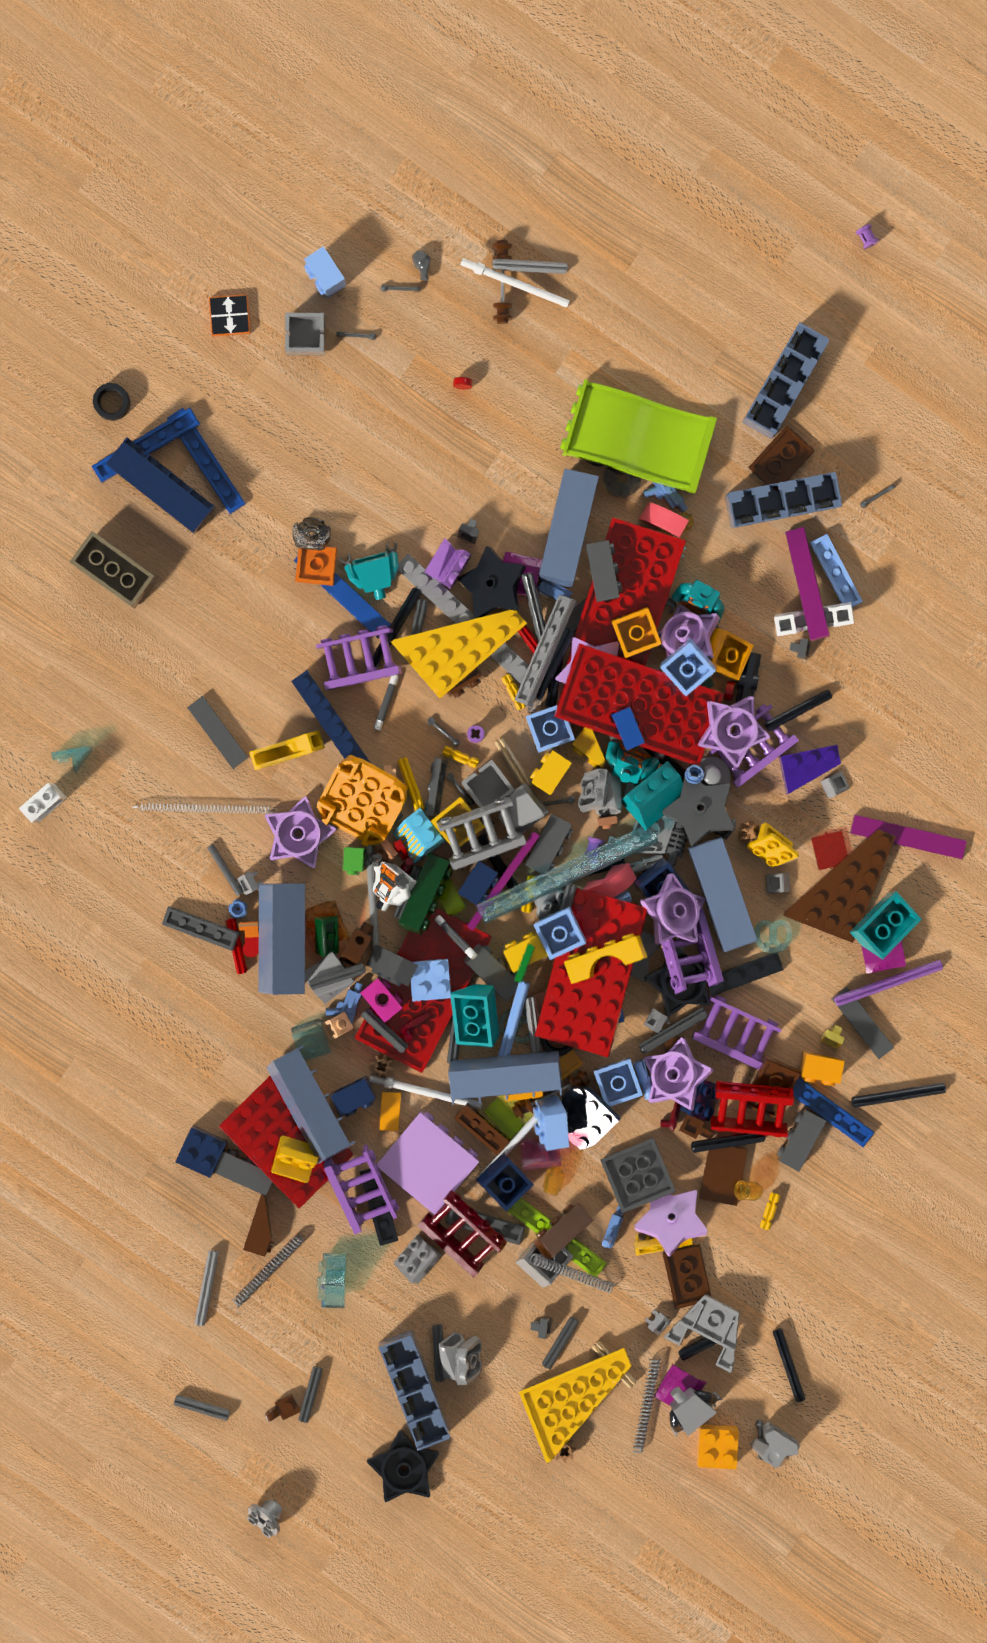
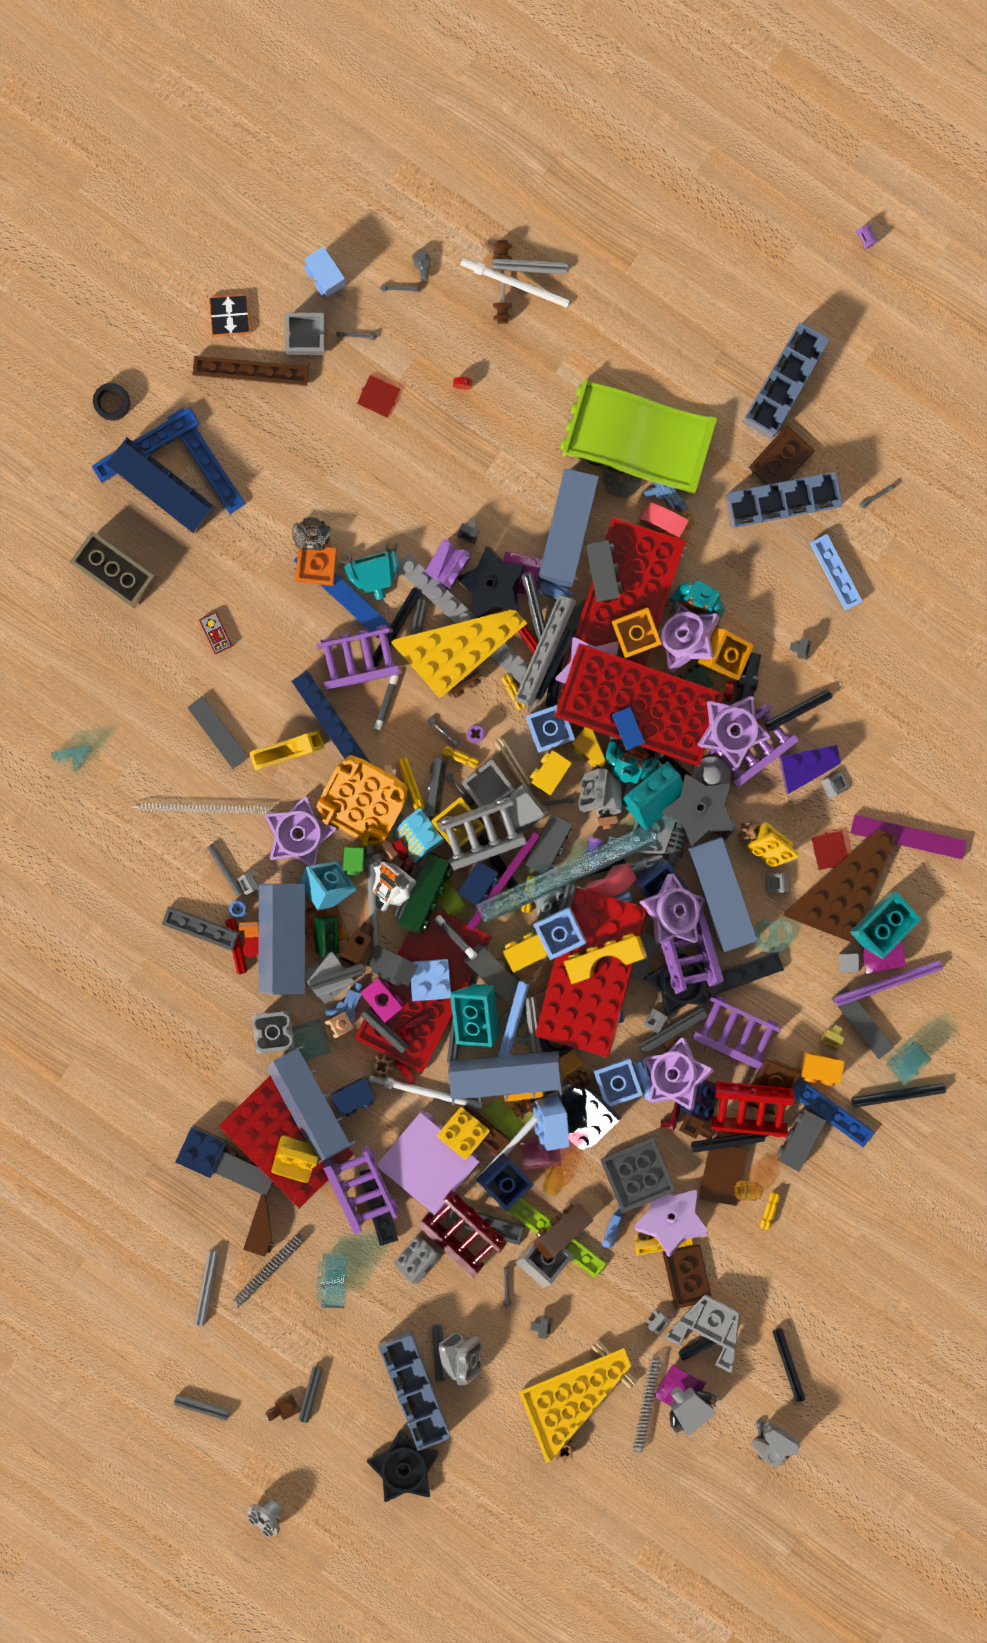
white window [19,783,67,823] -> none
light orange tile [379,1091,401,1131] -> none
green tile [514,943,535,983] -> none
light grey piece [530,1253,615,1294] -> none
dark grey axle [542,1317,579,1369] -> none
light blue brick [660,638,716,696] -> none
medium blue plate [685,765,704,784] -> none
light orange brick [696,1424,739,1470] -> none
white arch [774,602,854,636] -> none
magenta tile [785,527,830,641] -> none
none -> reddish brown plate [192,356,309,386]
none -> tile [199,612,233,655]
none -> light grey piece [251,1010,296,1053]
none -> medium azure slope [299,861,356,910]
none -> clear red piece [357,375,401,418]
none -> red tile [393,1061,416,1084]
none -> yellow bracket [437,1107,490,1160]
none -> dark grey hinge [503,1267,511,1307]
none -> light grey slope [838,953,859,973]
none -> clear light blue brick [885,1041,931,1086]

